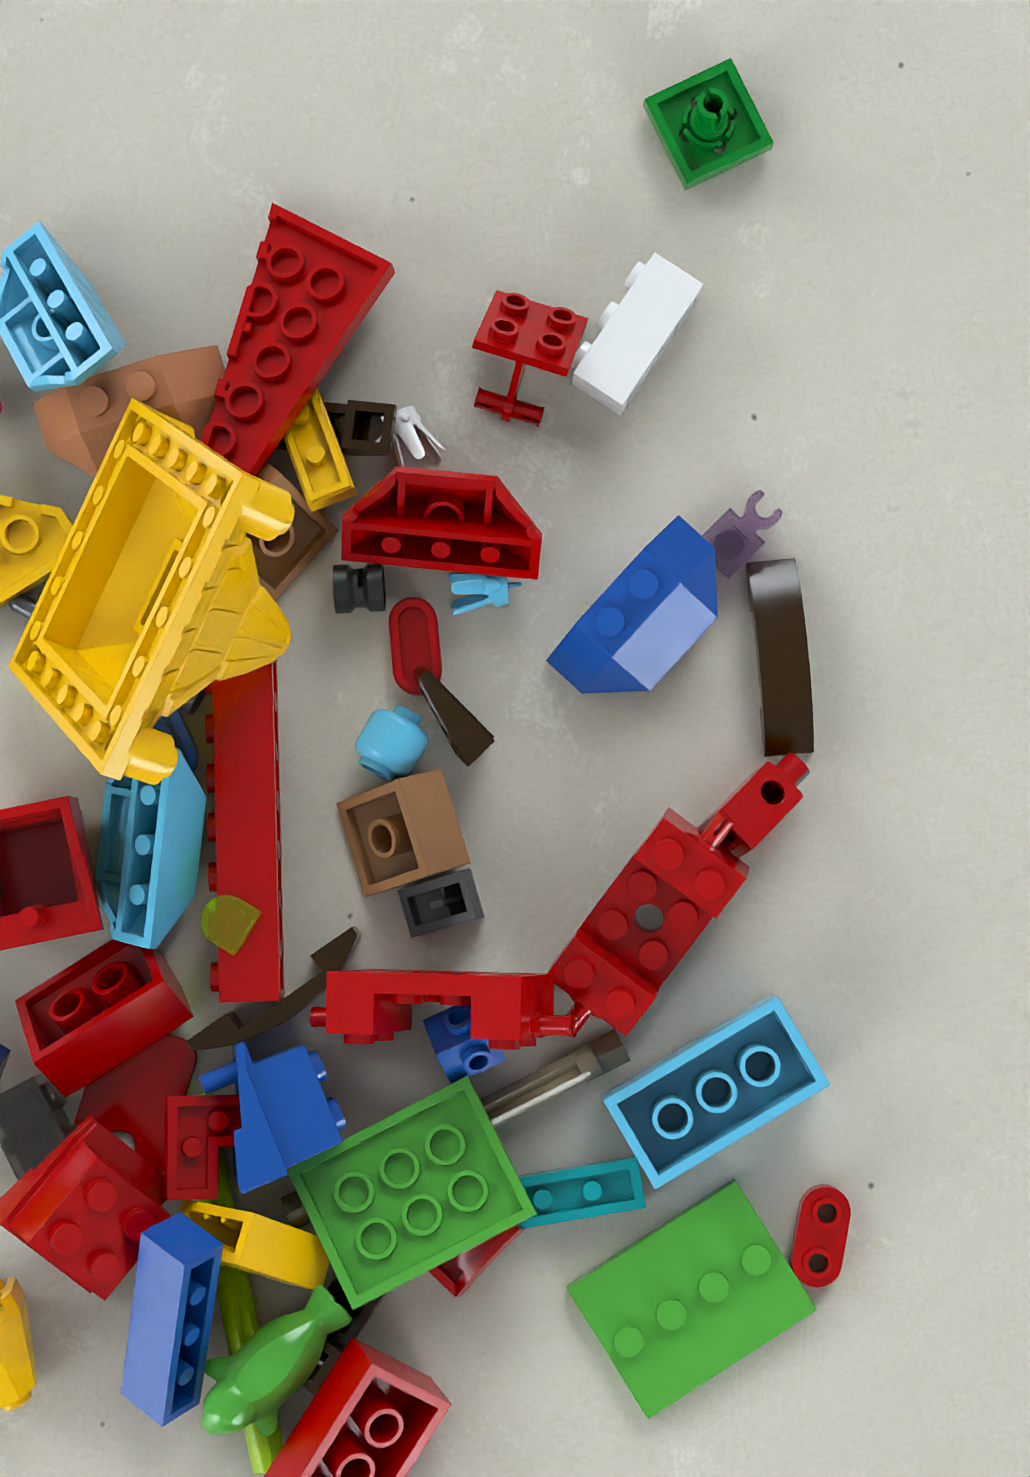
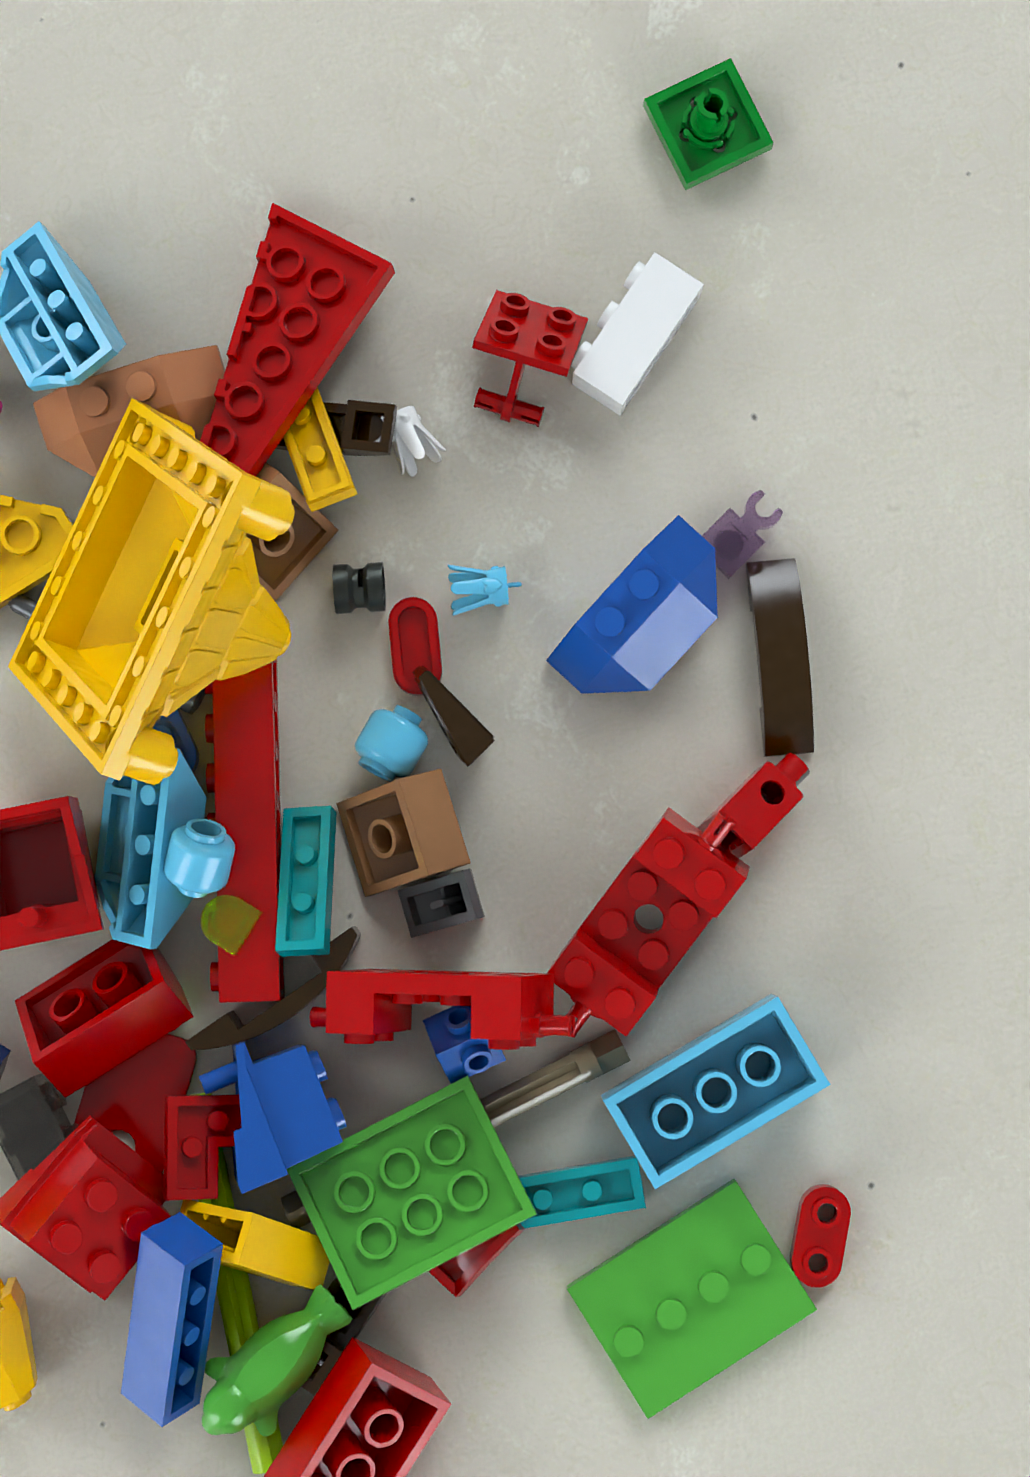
red wedge [341,466,542,580] -> none
none -> medium azure head [164,819,235,898]
none -> teal plate [275,805,337,957]

